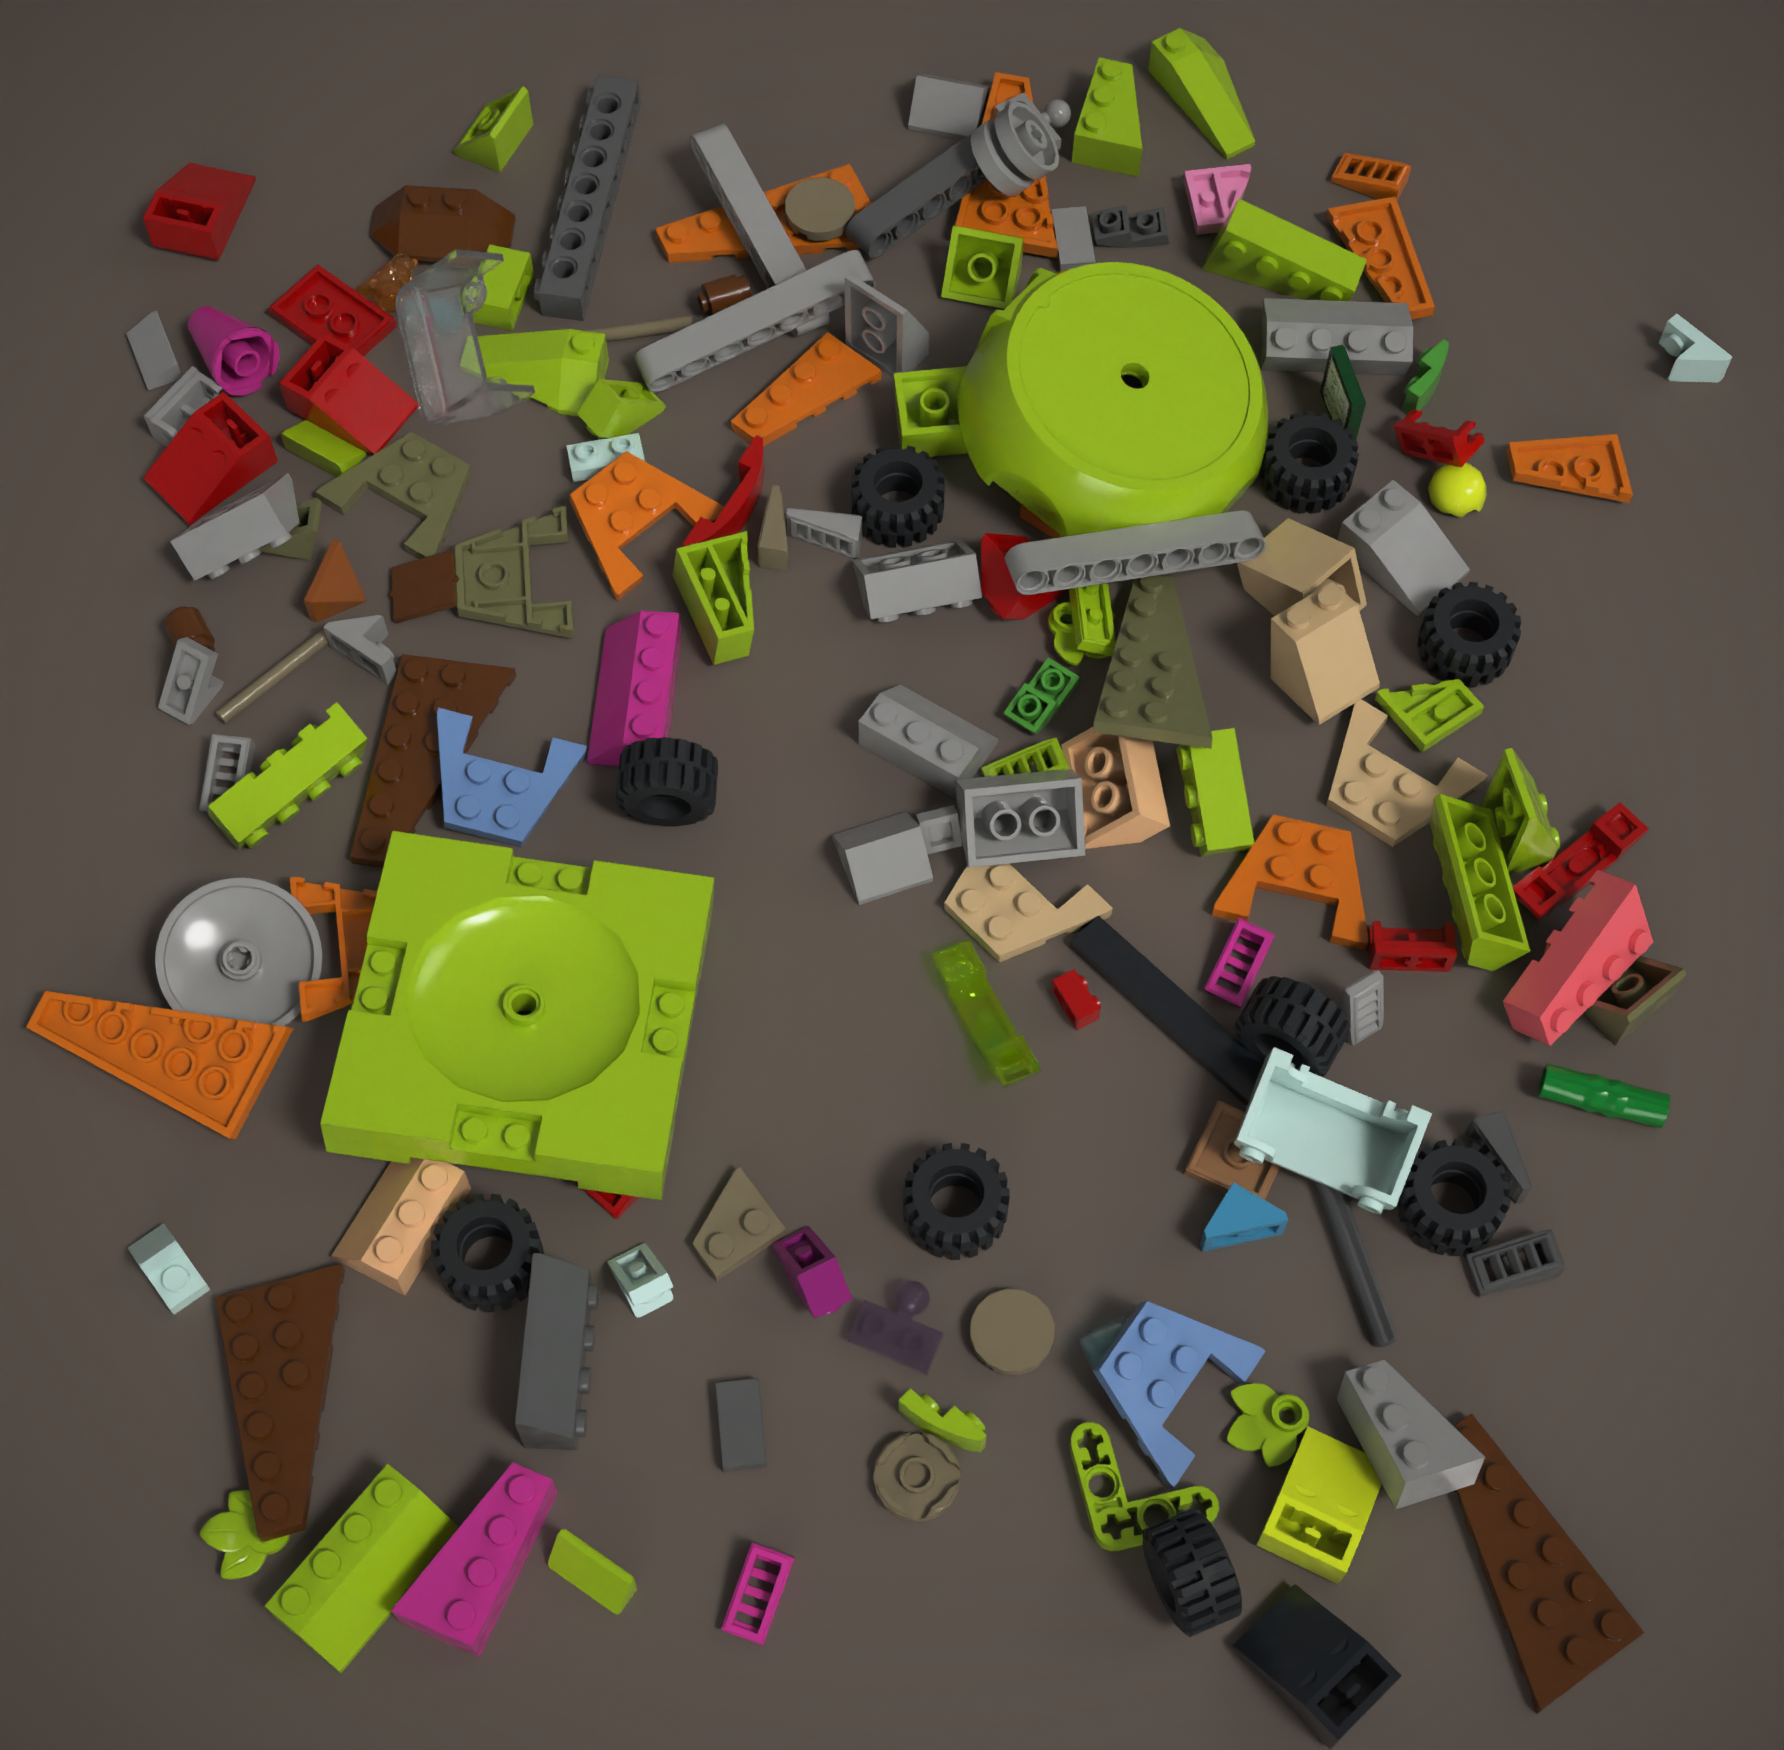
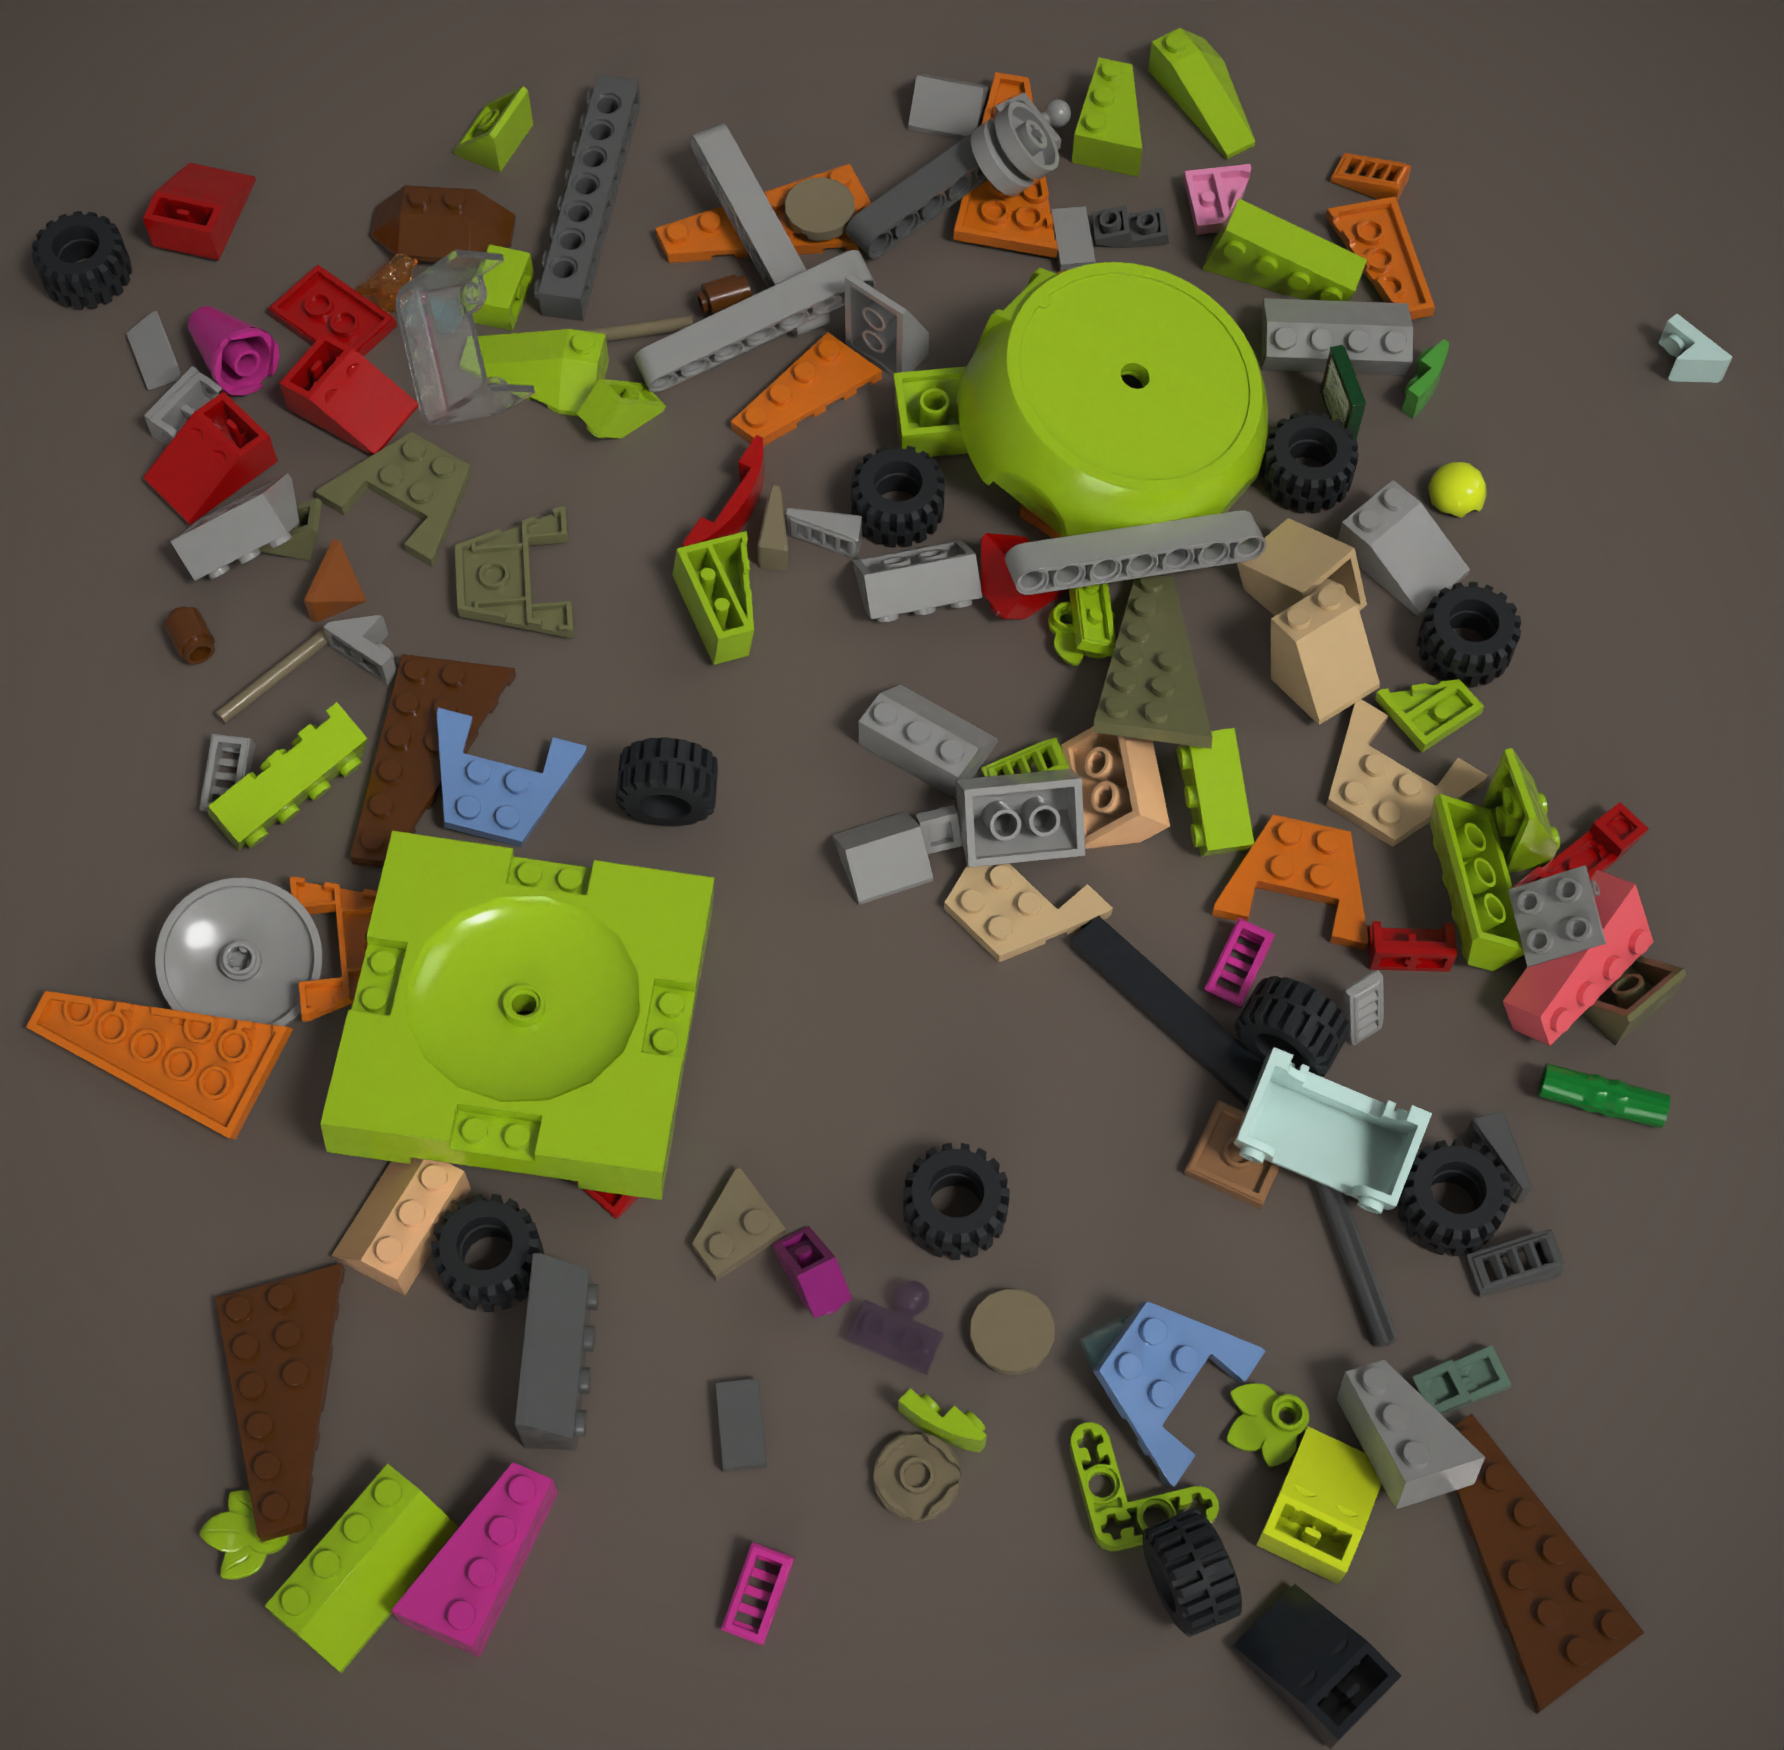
light aqua slope [128,1223,210,1315] -> none
light grey slope [158,637,224,725] -> none
lime slope [281,420,366,477] -> none
reddish brown piece [389,550,459,623] -> none
lime slope [548,1529,637,1615] -> none
light aqua plate [566,433,645,482] -> none
orange wing [570,451,724,601] -> none
dark pink slope [587,610,682,767] -> none
light aqua slope [607,1243,673,1318] -> none
clear neon green slope [932,939,1041,1088] -> none
lime slope [941,225,1024,309] -> none
bright green slope [1003,657,1081,736] -> none
red piece [1051,969,1101,1031] -> none
dark azure slope [1200,1182,1288,1252] -> none
red hinge [1393,409,1485,467] -> none
orange wing [1506,434,1633,503] -> none
none -> black tyre [31,211,132,310]
none -> sand green slope [1412,1345,1512,1415]
none -> light grey hinge [1508,865,1606,967]

